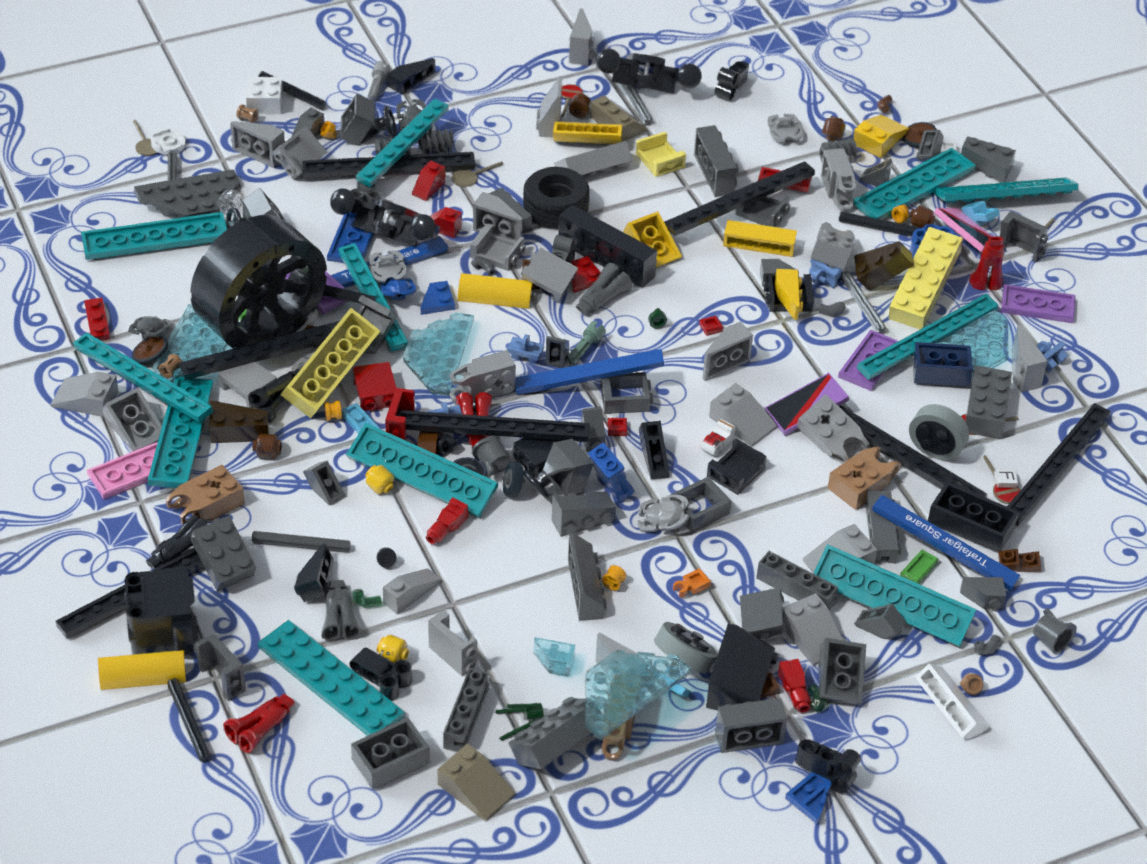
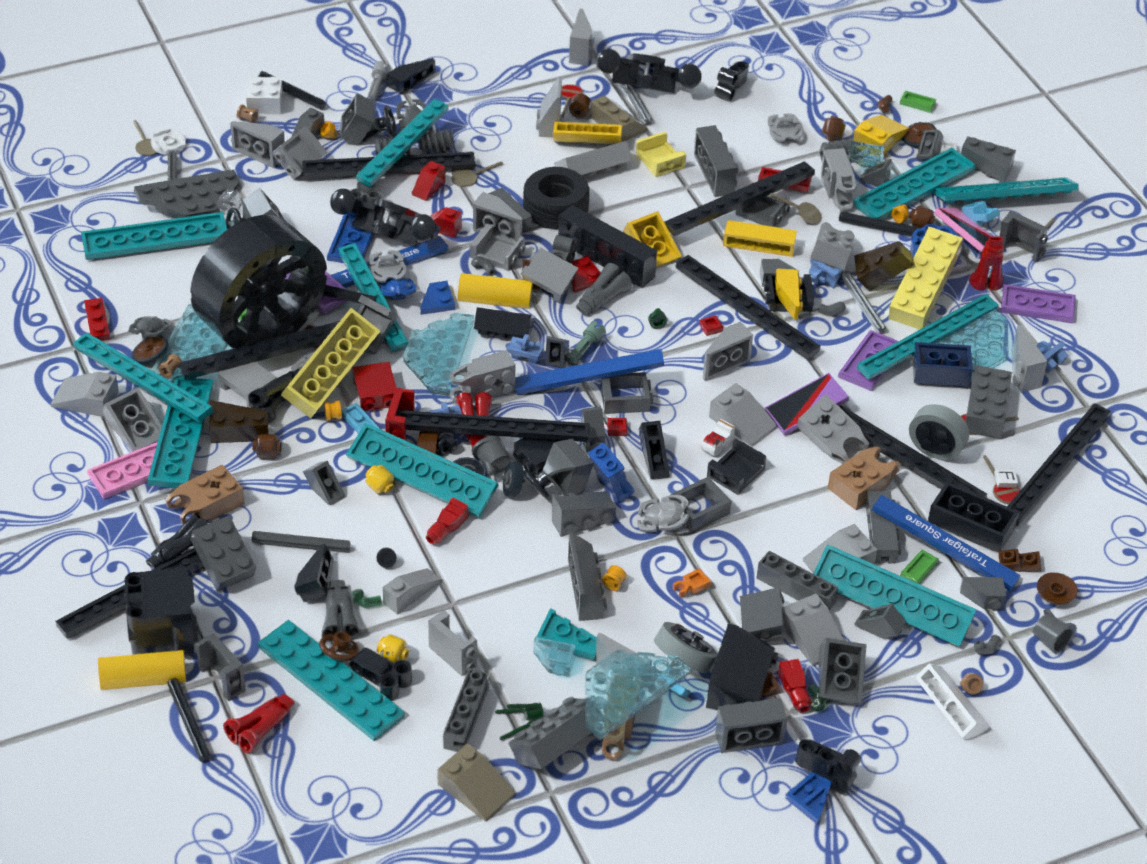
dark grey brick [351,717,430,790] -> none
none -> reddish brown piece [319,632,360,661]
none -> black slope [474,307,535,339]
none -> teal wing [536,608,597,660]
none -> black plate [675,255,821,360]
none -> dark tan piece [770,193,821,224]
none -> clear light blue slope [849,141,884,168]
none -> bright green tile [899,90,936,113]
none -> reddish brown dish [1036,572,1077,605]

